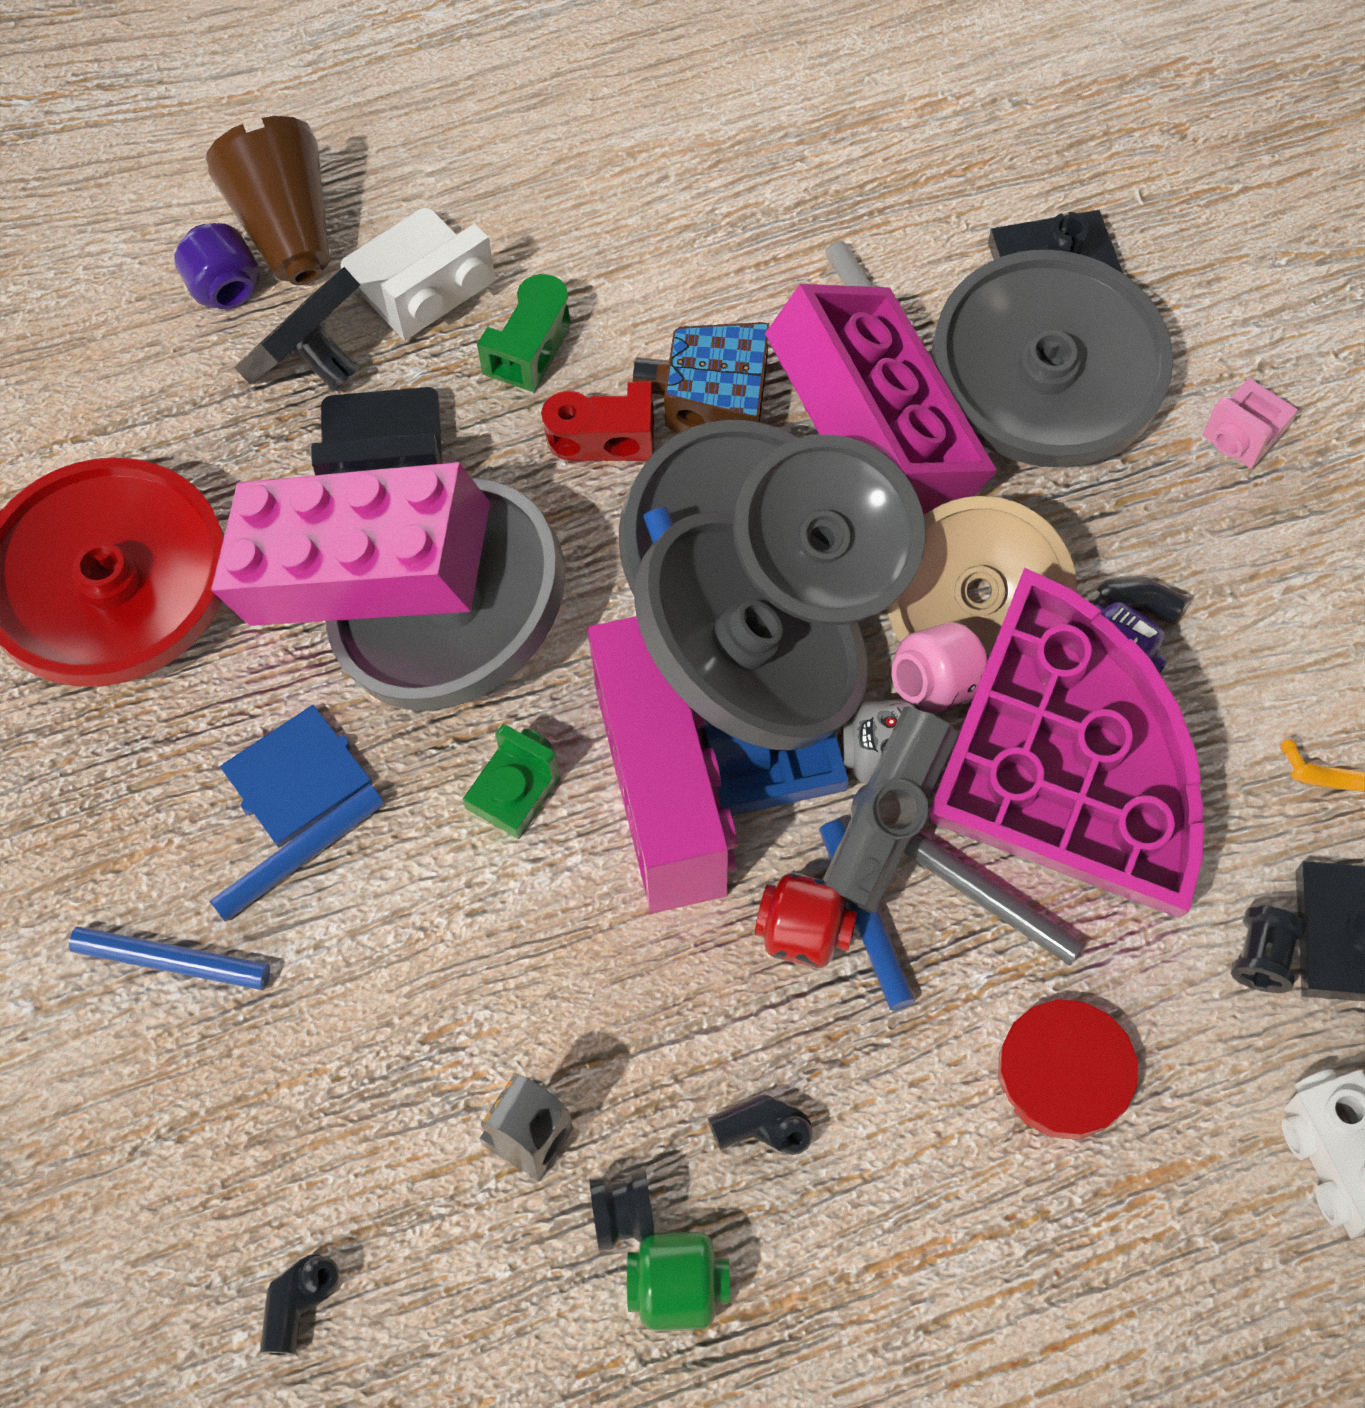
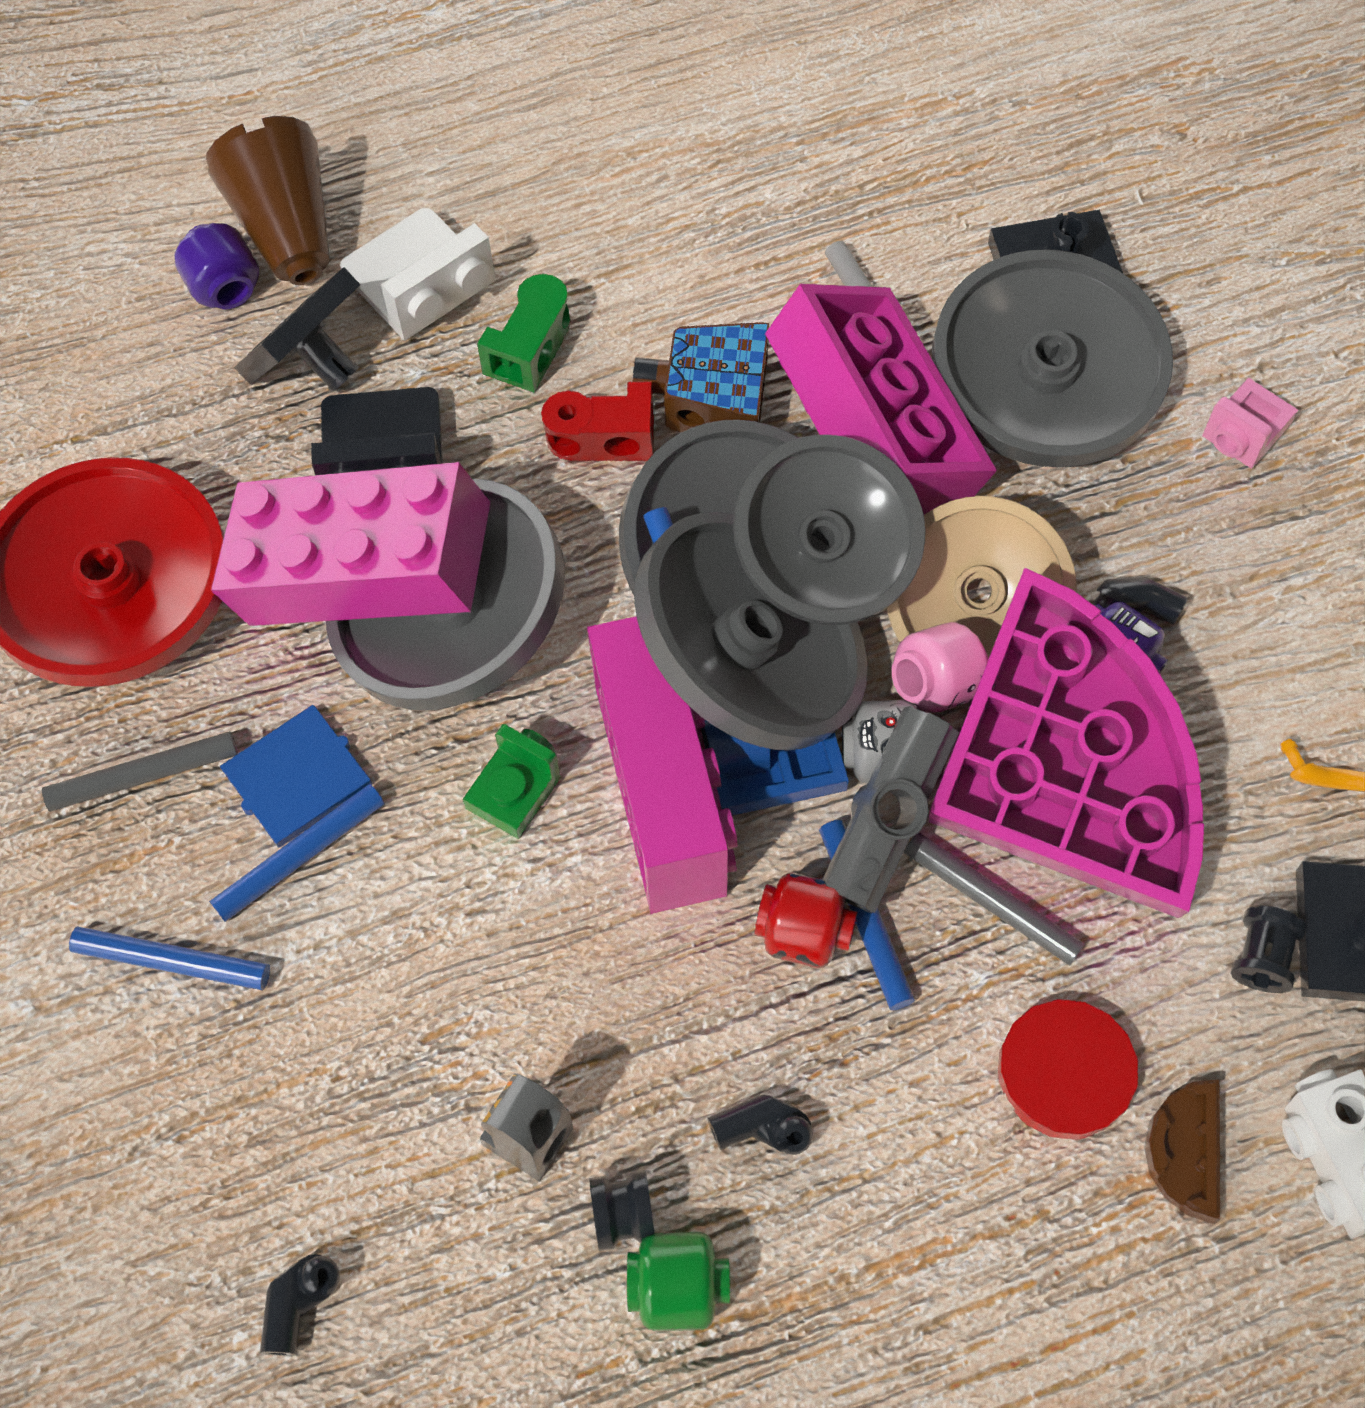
none -> dark grey bar [42,731,238,812]
none -> reddish brown tile [1144,1079,1220,1224]

